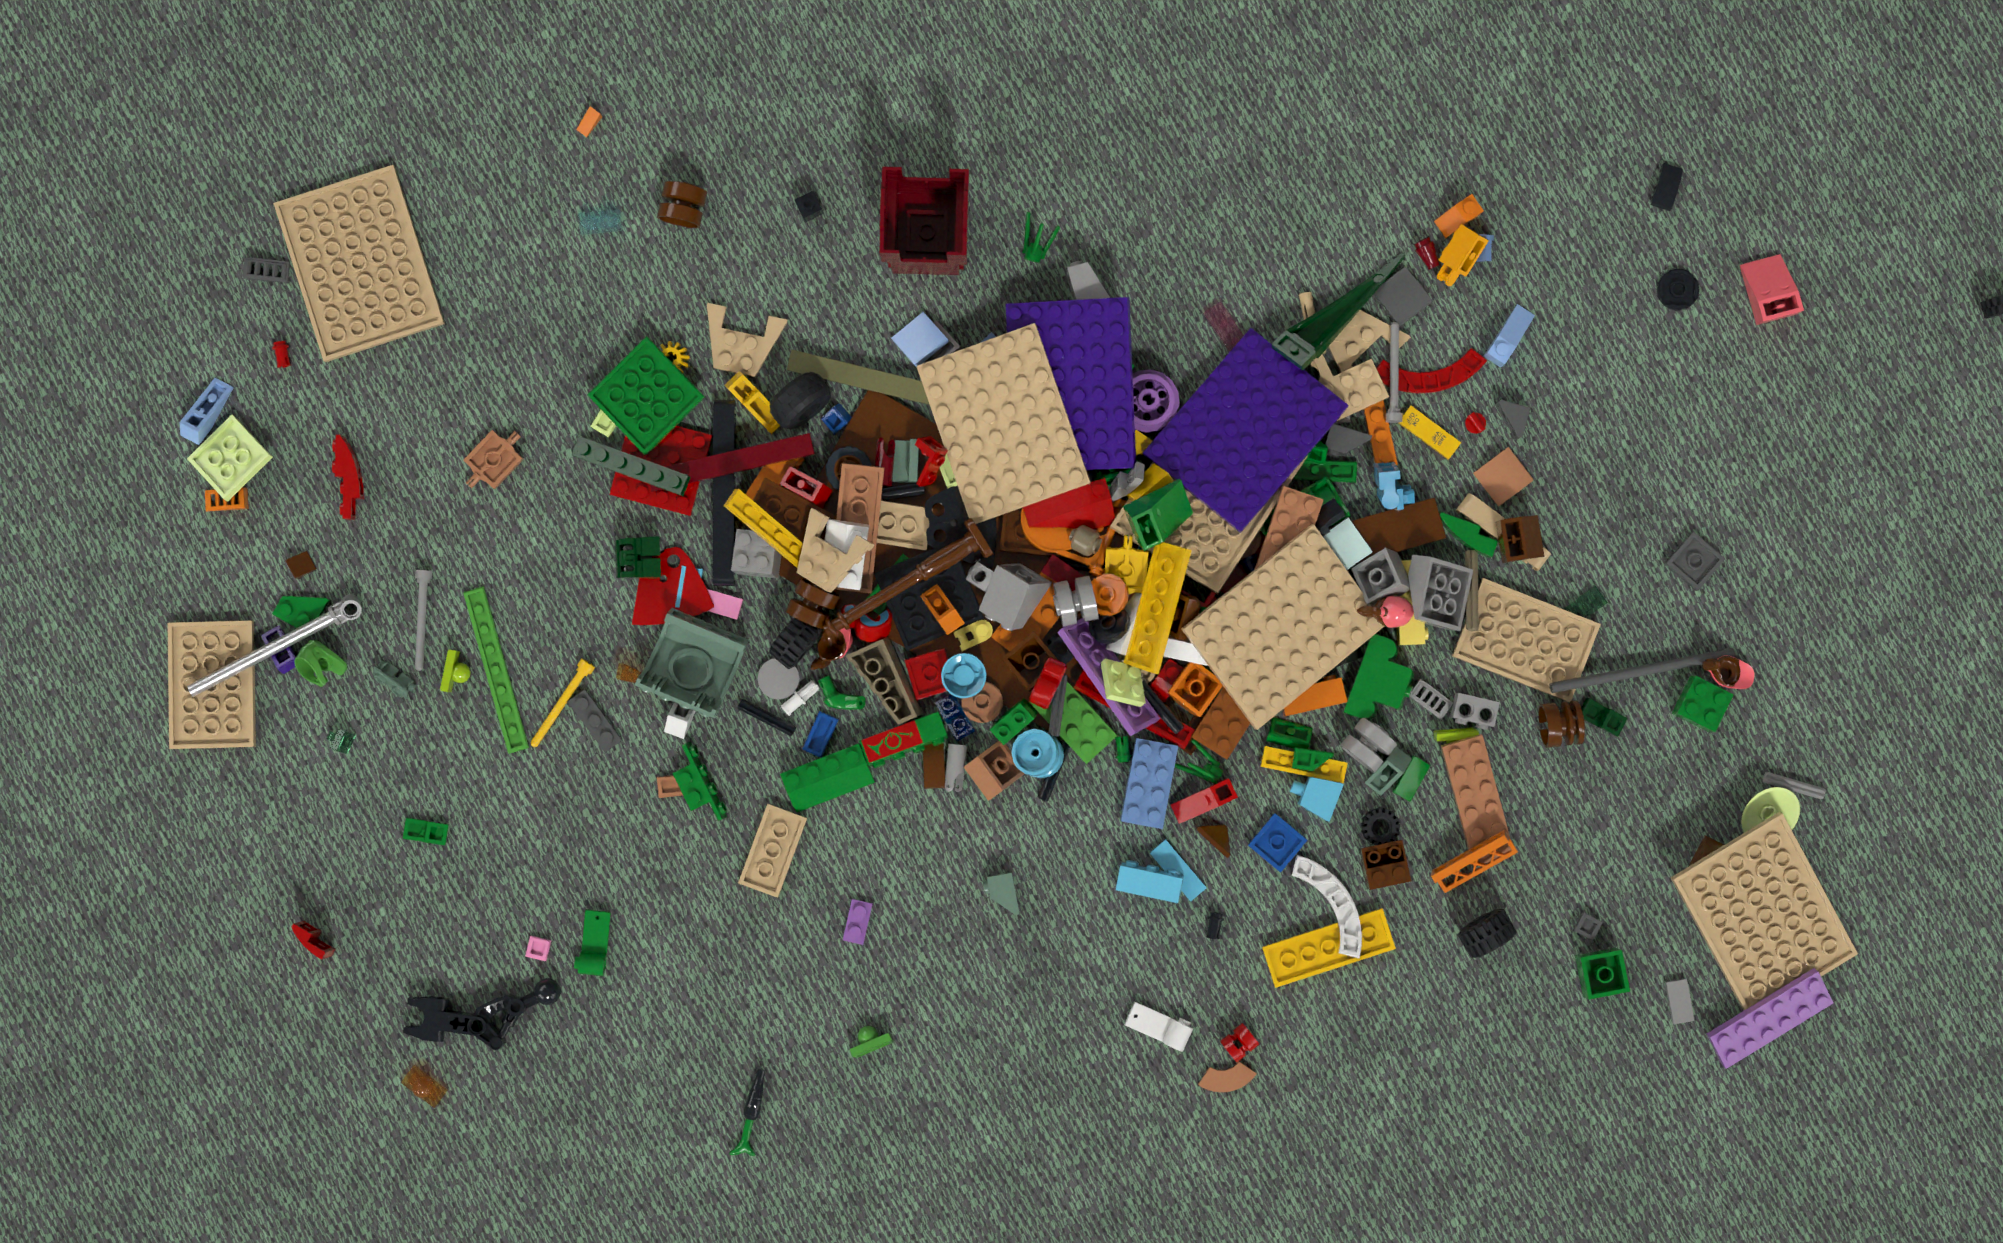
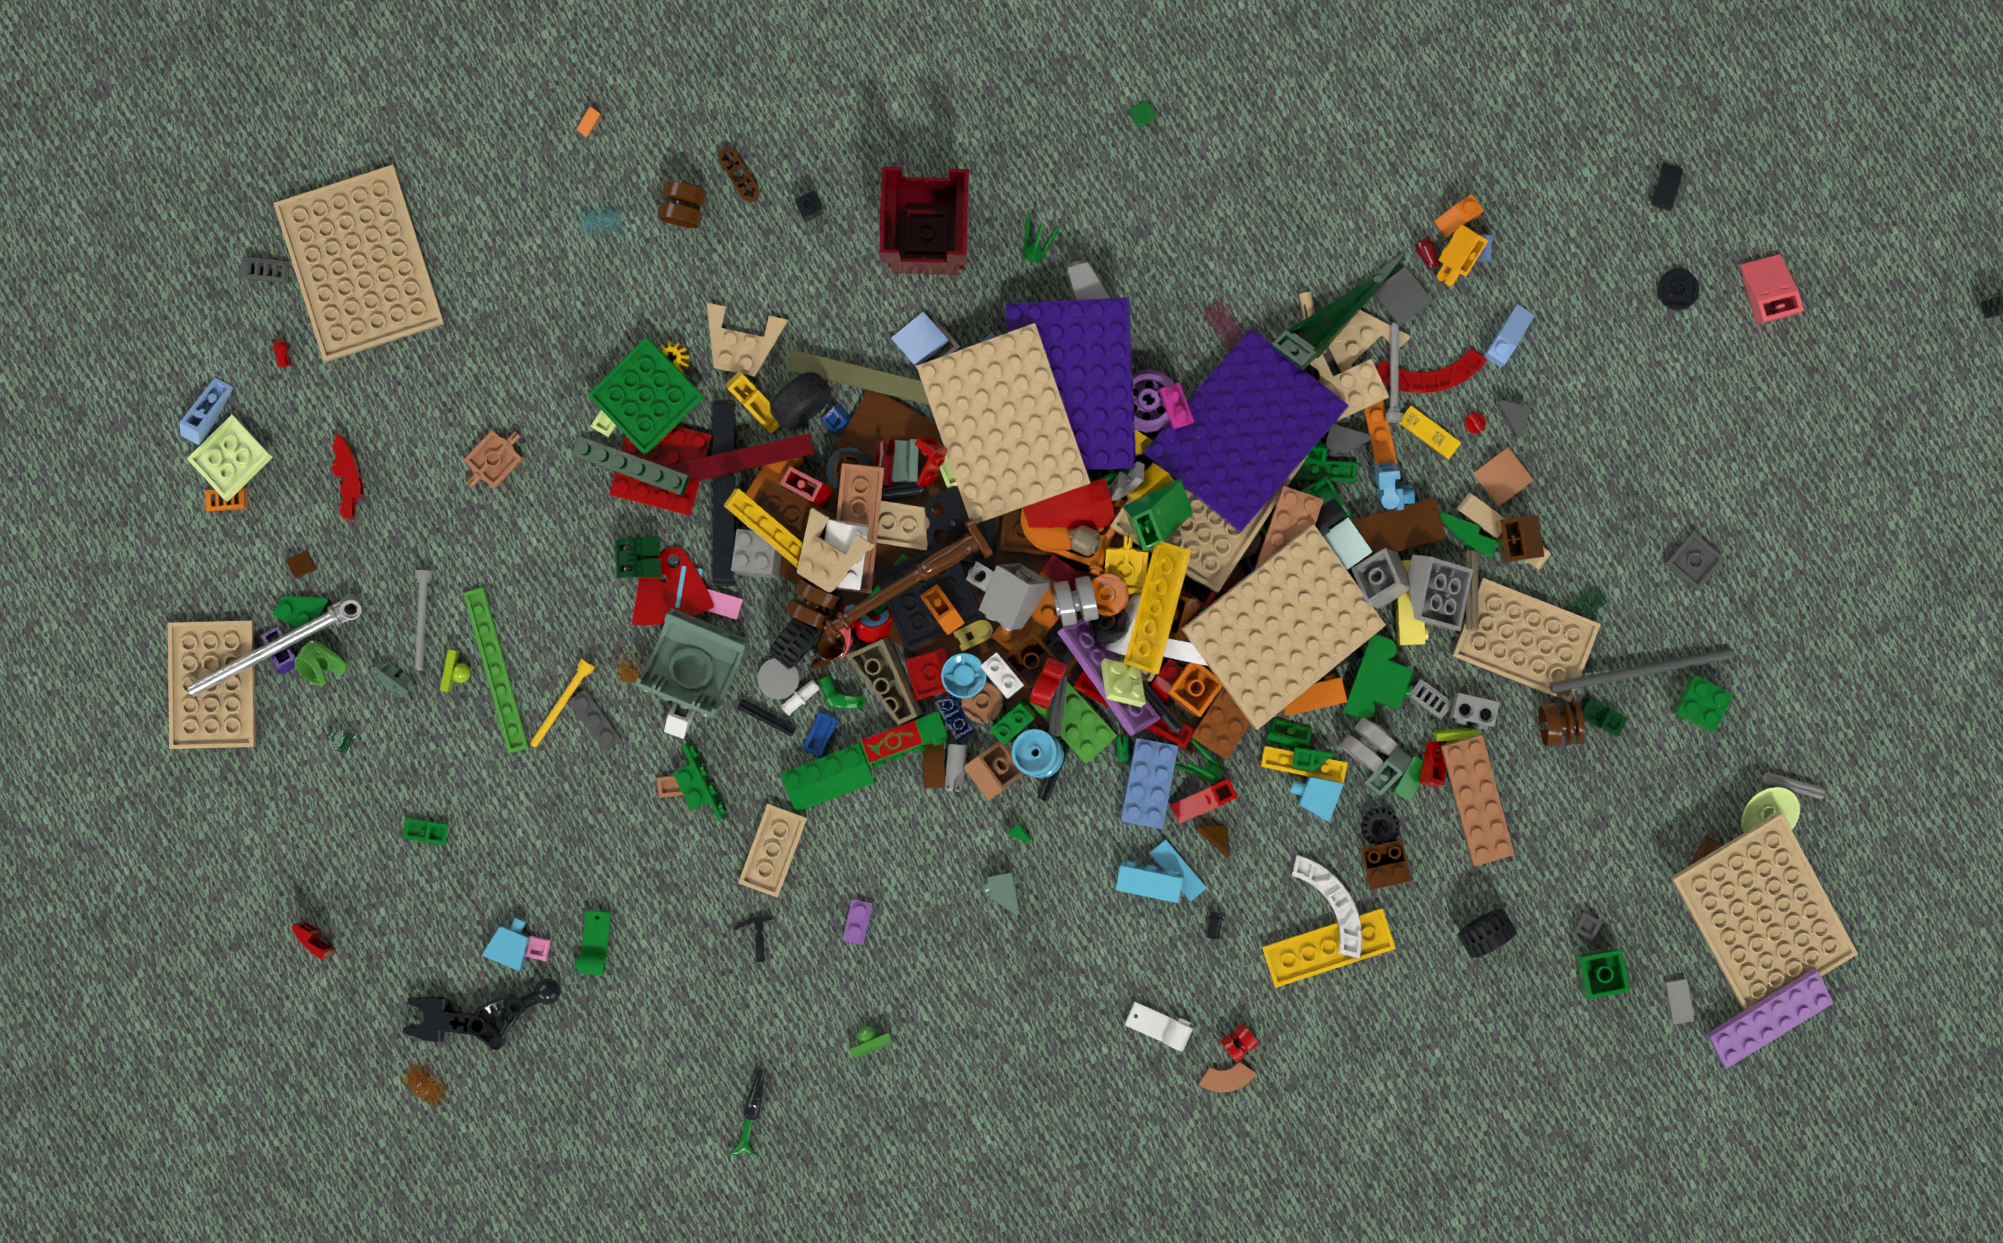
blue plate [1248,813,1307,873] -> none
coral hair [1357,596,1414,628] -> none
orange fence [1431,829,1518,893] -> none
reddish brown hair [1702,655,1754,689] -> none
none -> medium azure torso [482,917,530,971]
none -> reddish brown beam [718,147,760,203]
none -> black piece [734,916,773,962]
none -> white panel [981,652,1024,699]
none -> green slope [1006,824,1031,843]
none -> green slope [1129,100,1157,129]
none -> dark pink tile [1159,383,1194,430]
none -> red slope [1419,740,1446,787]

